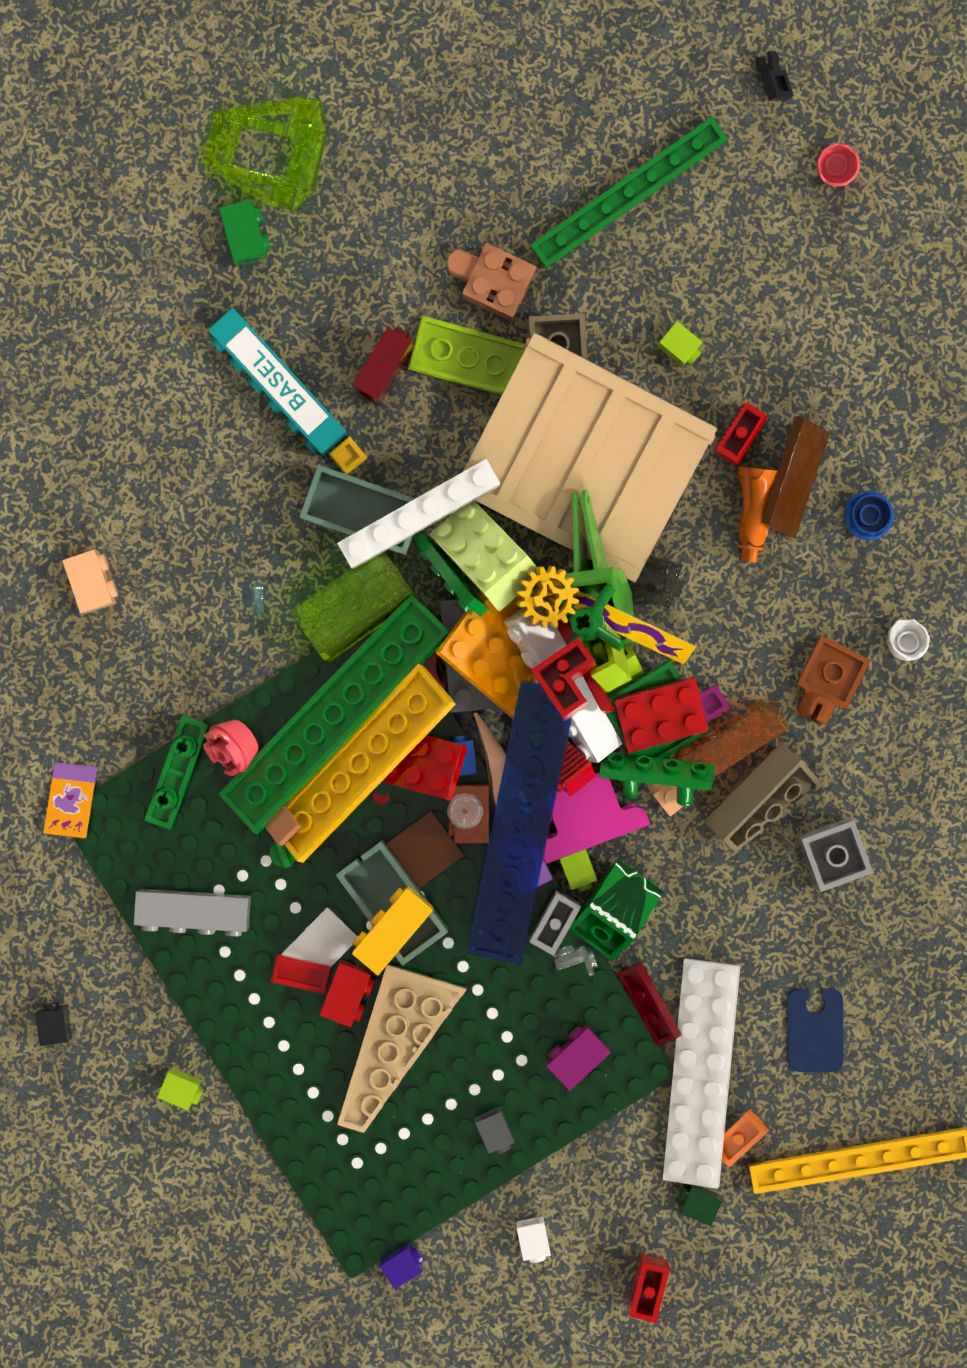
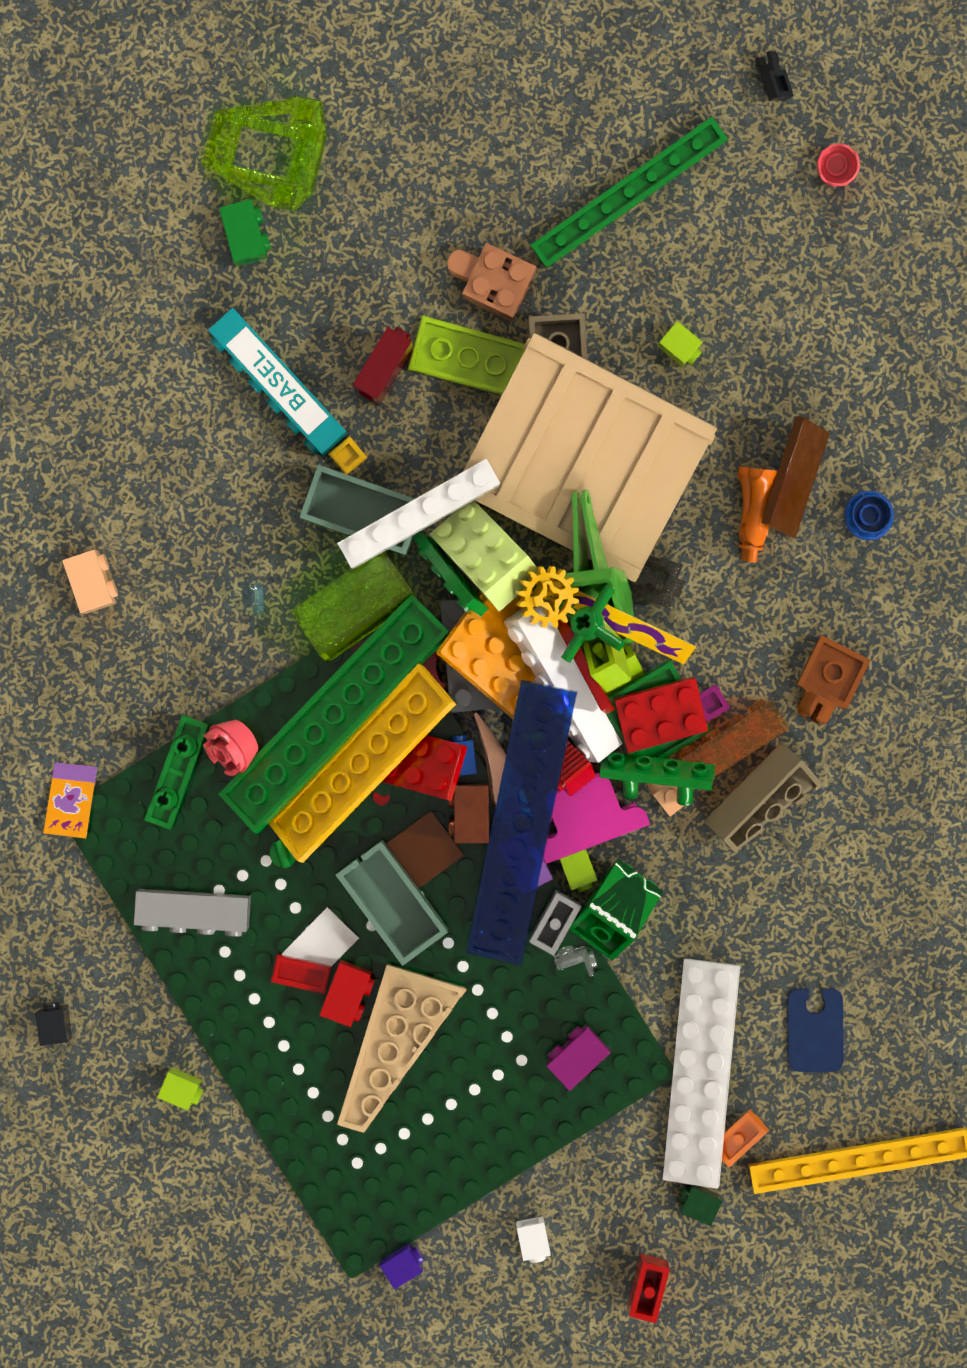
nougat tile [264,806,302,846] -> none
yellow brick [352,886,434,975] -> none
clear plate [447,793,483,829] -> none
dark grey brick [475,1106,514,1154] -> none
red brick [531,637,596,721] -> none
dark red plate [617,962,682,1046] -> none
red brick [713,403,768,466] -> none
light grey brick [797,818,873,892] -> none
white hair [886,619,930,661] -> none

